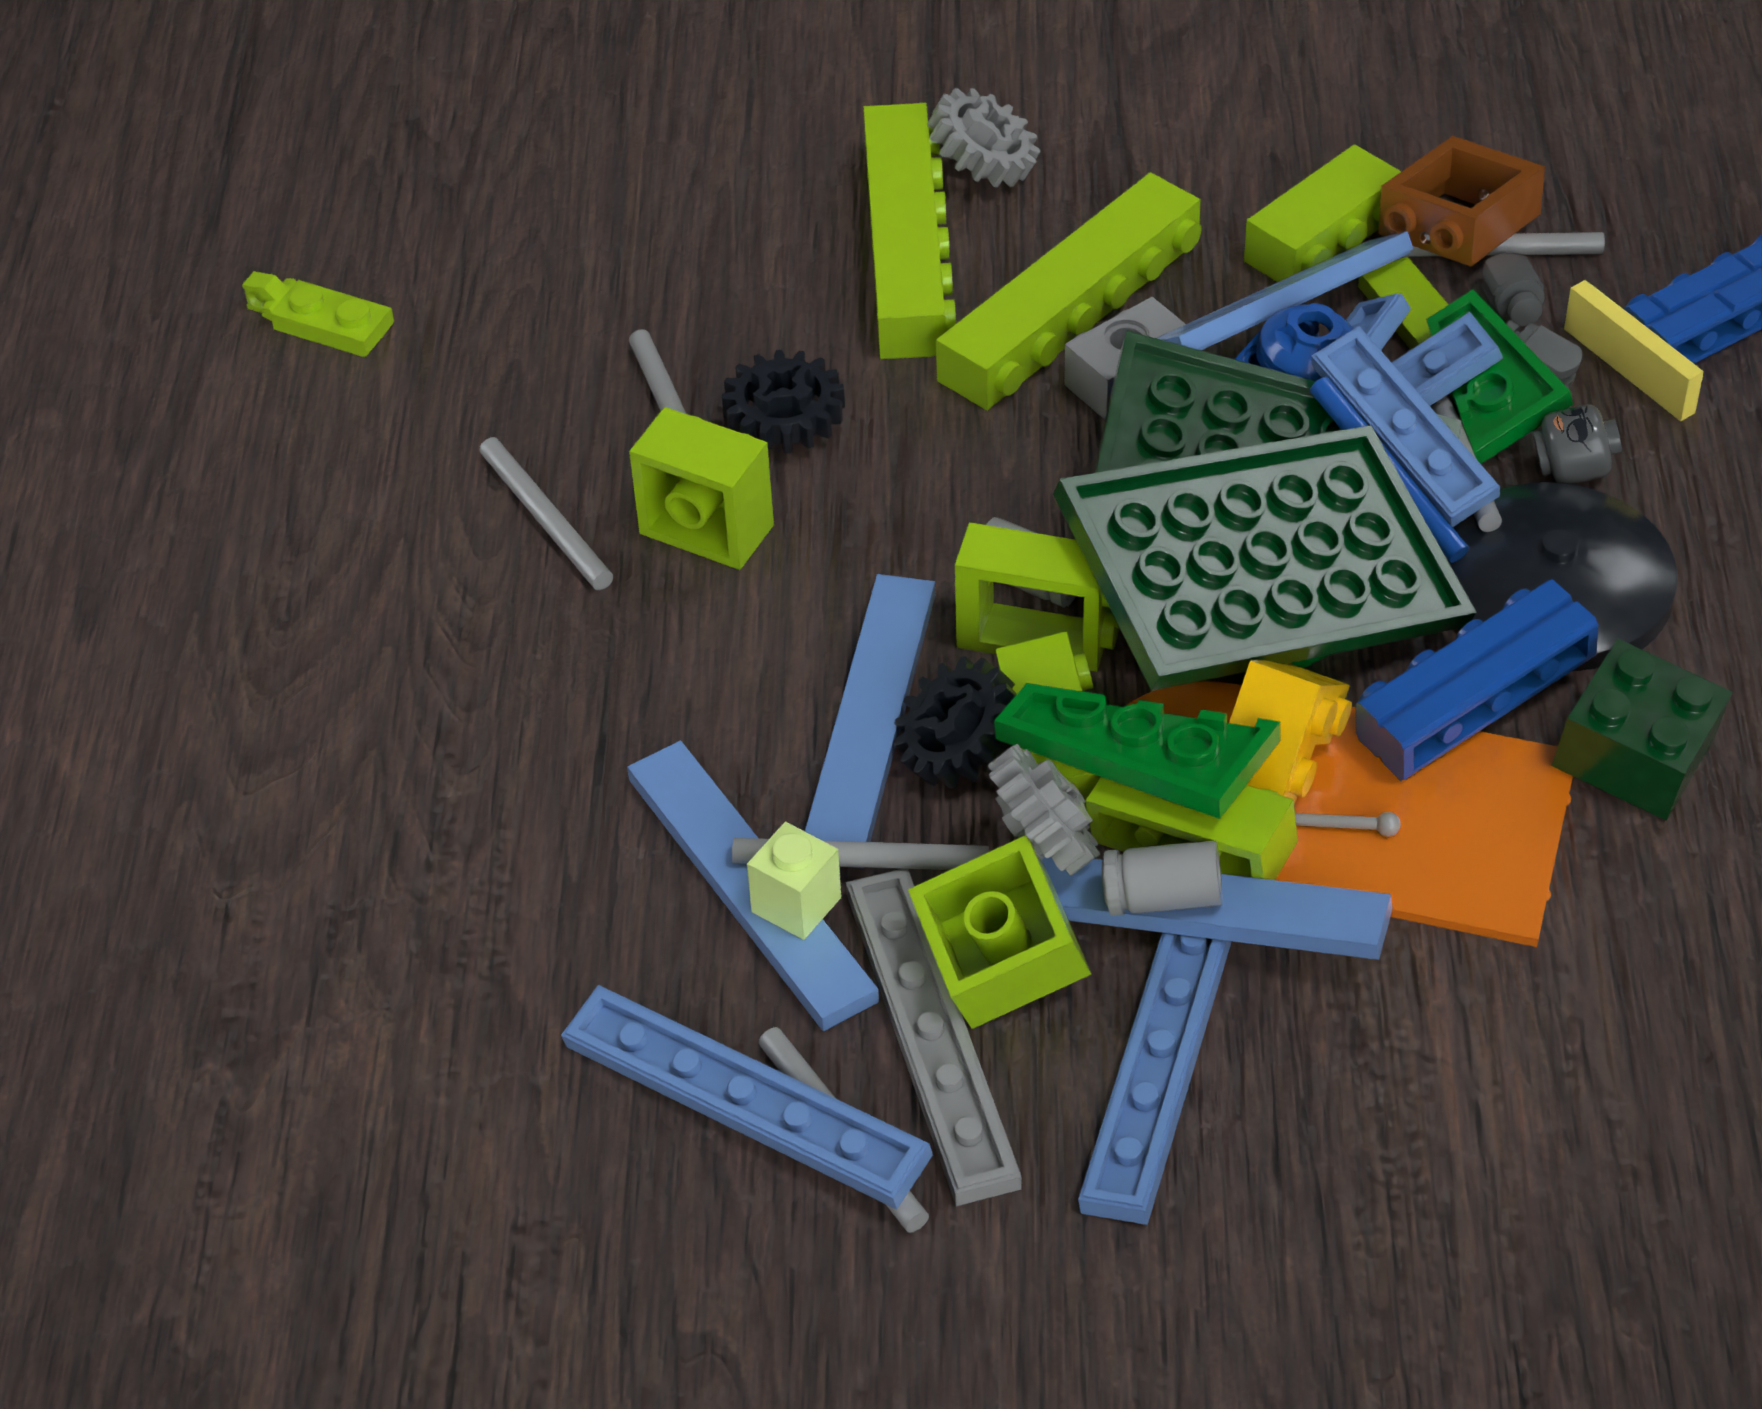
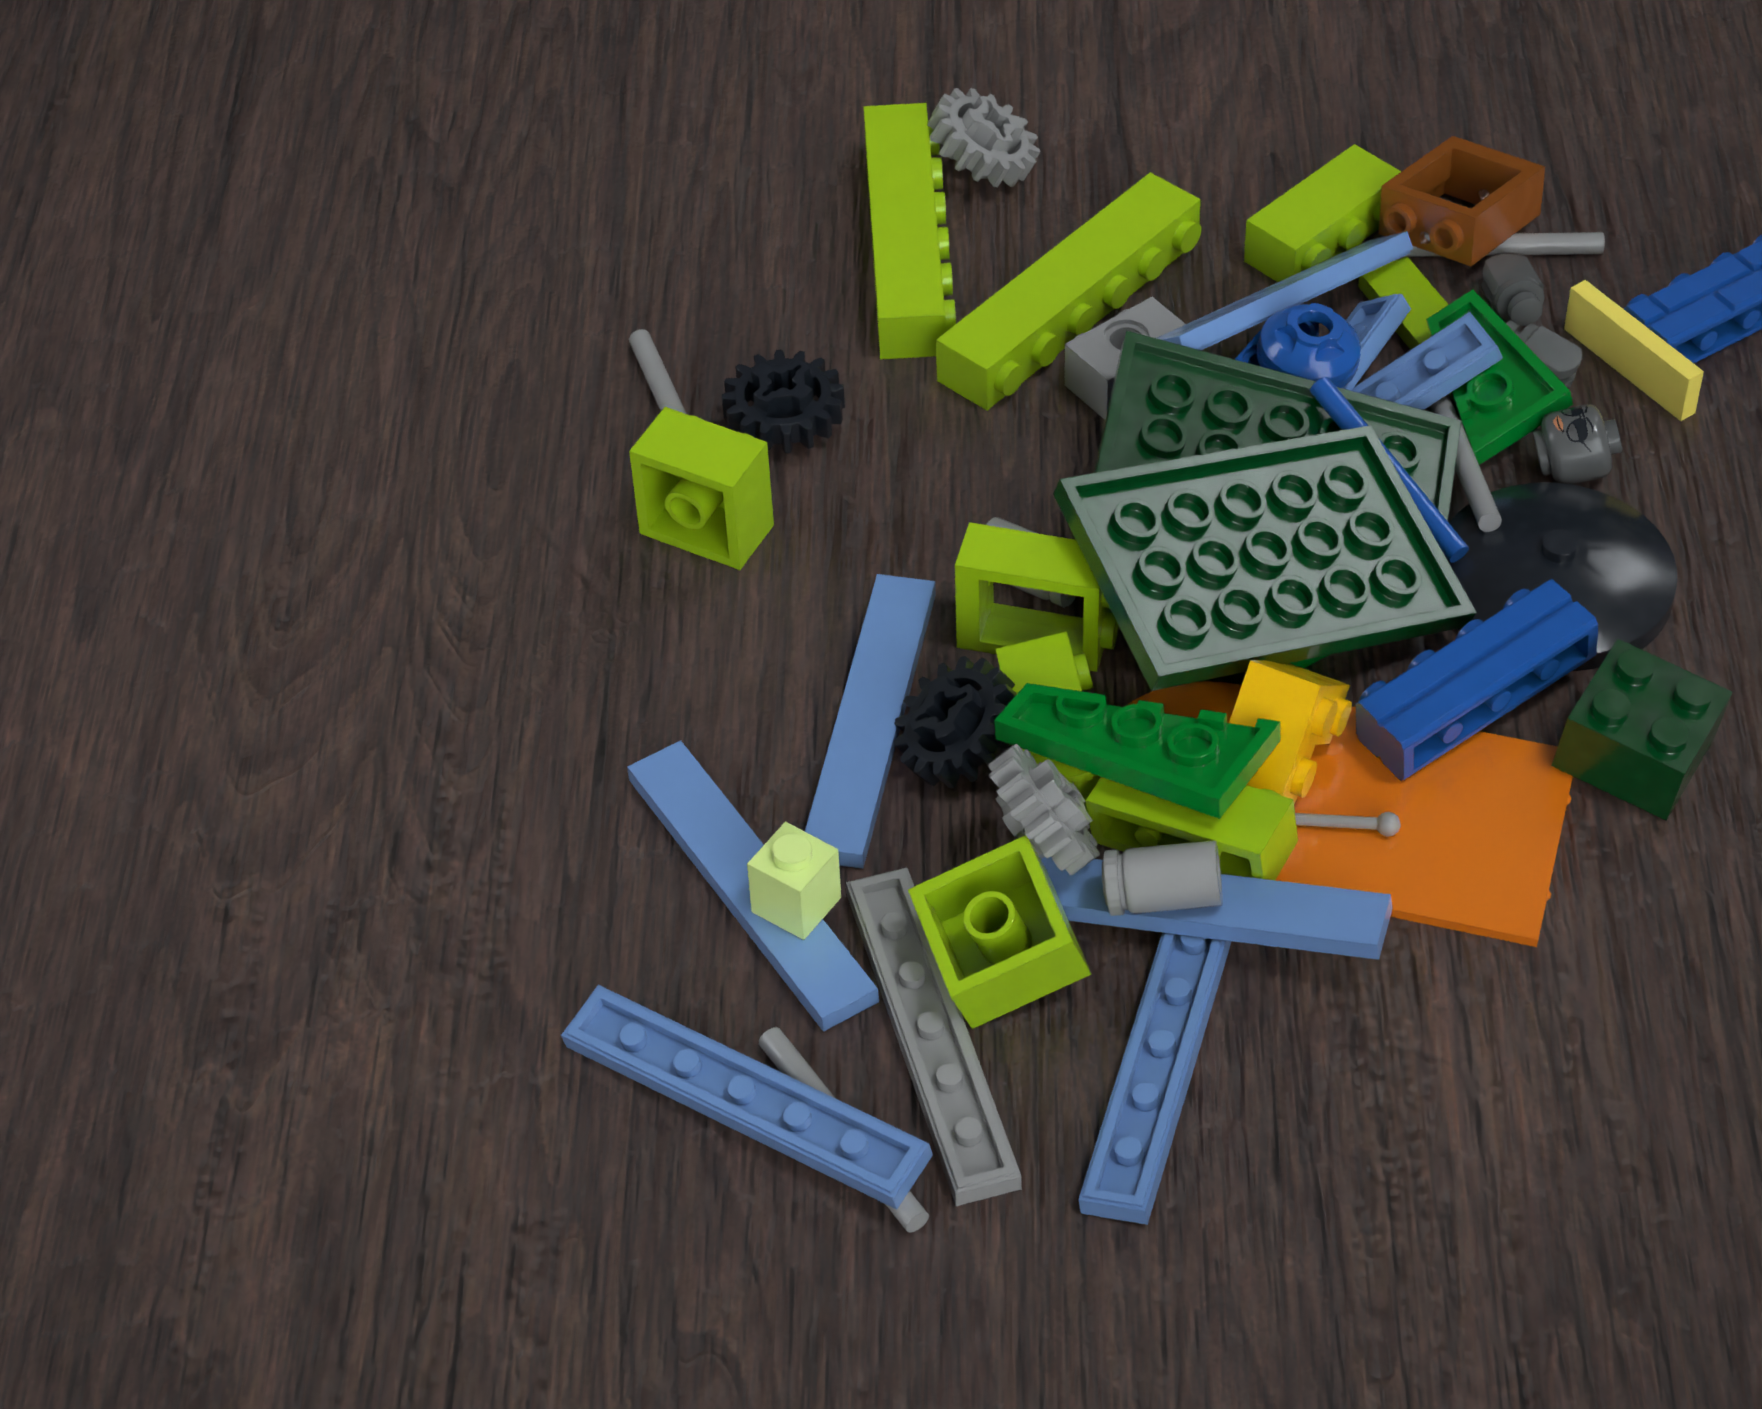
lime hinge [242,271,394,357] -> none
light grey bar [479,437,613,590] -> none
light grey bar [732,838,989,870] -> none
medium blue tile [1311,326,1500,527] -> none

